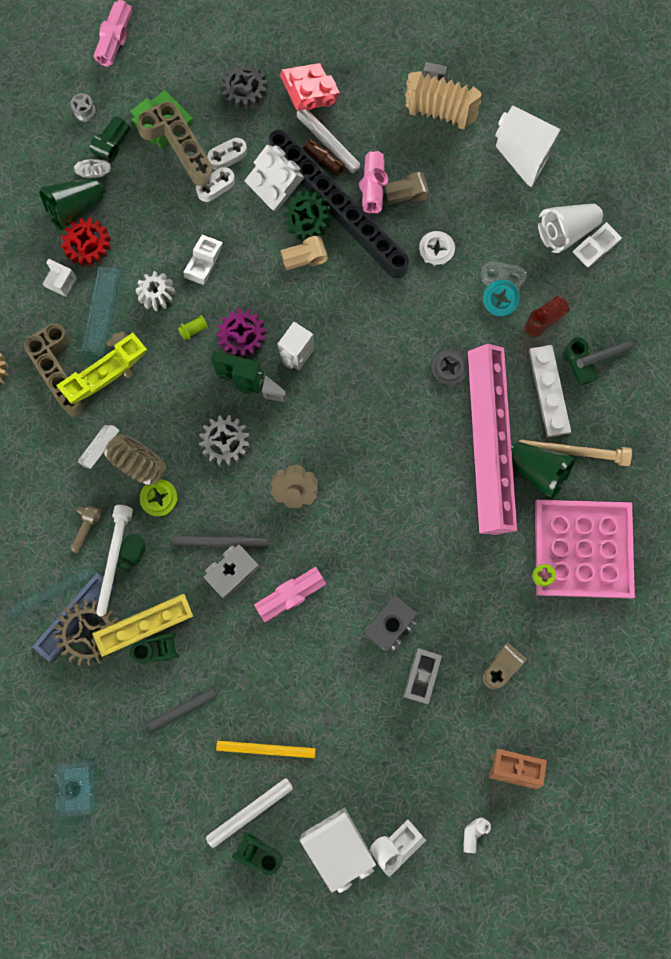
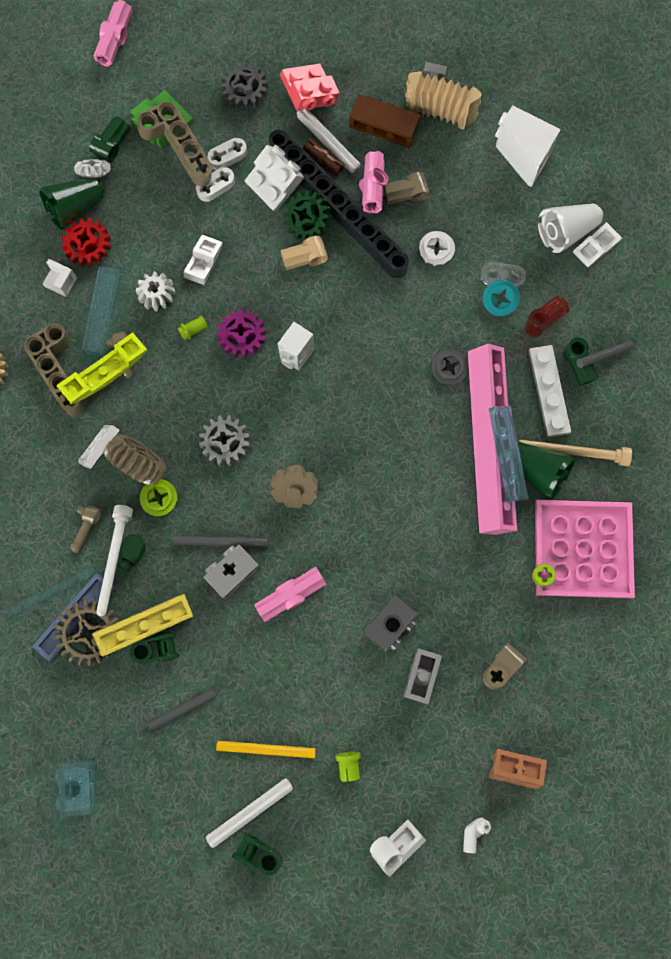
light grey wheel [71,93,96,122] -> none
dark green plate [211,351,264,394] -> none
light grey slope [262,376,287,402] -> none
white slope [300,807,376,893] -> none
none -> lime bush [335,752,361,782]
none -> reddish brown brick [349,94,420,148]
none -> clear light blue tile [489,406,529,502]

